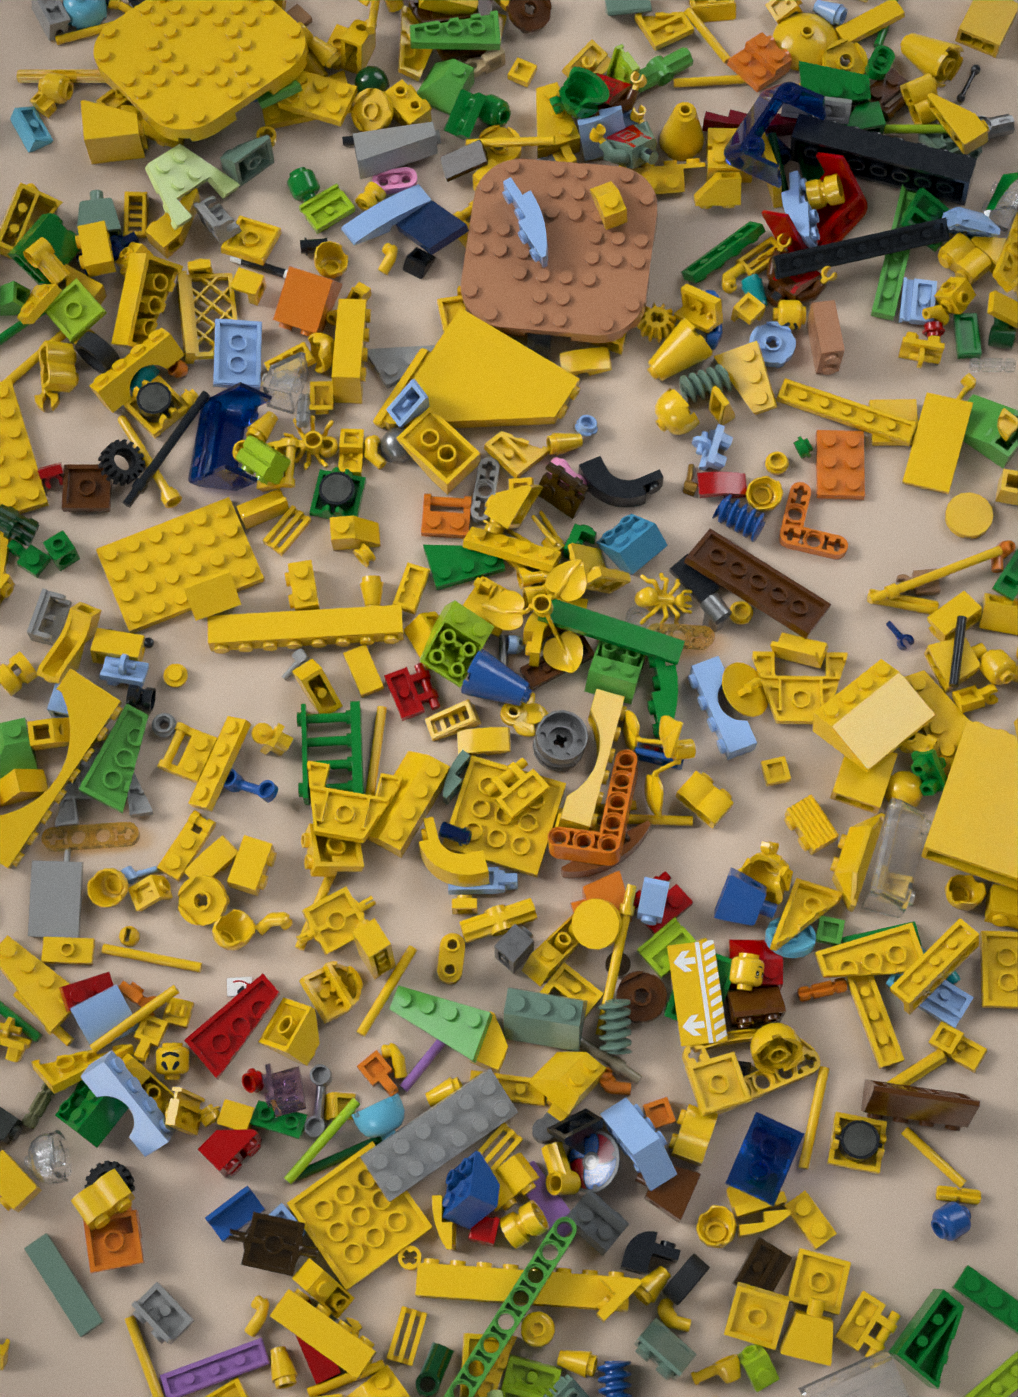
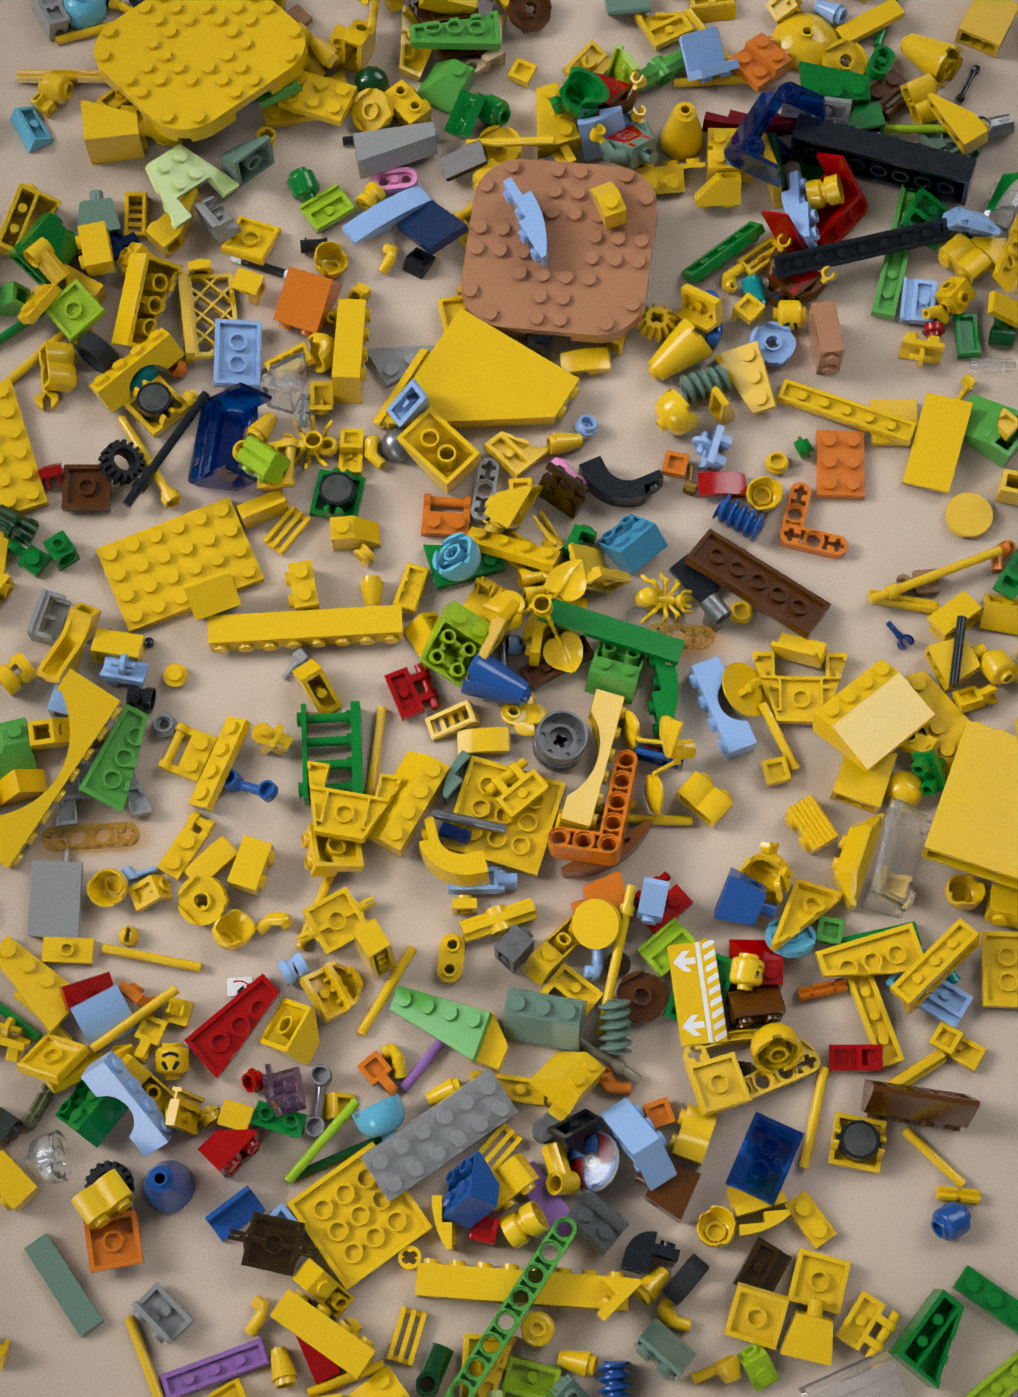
yellow tile [343,644,384,698] -> none
none -> yellow plate [16,1033,90,1085]
none -> blue cone [142,1160,195,1213]
none -> light blue wheel [277,952,310,986]
none -> medium azure cylinder [432,532,482,582]
none -> flat silver bar [432,808,507,834]
none -> yellow plate [478,599,520,659]
none -> light blue arm [583,949,605,981]
none -> orange plate [661,450,690,479]
none -> light blue bracket [679,26,740,83]
none -> yellow bar [758,702,800,772]
none -> red slope [829,1044,883,1071]

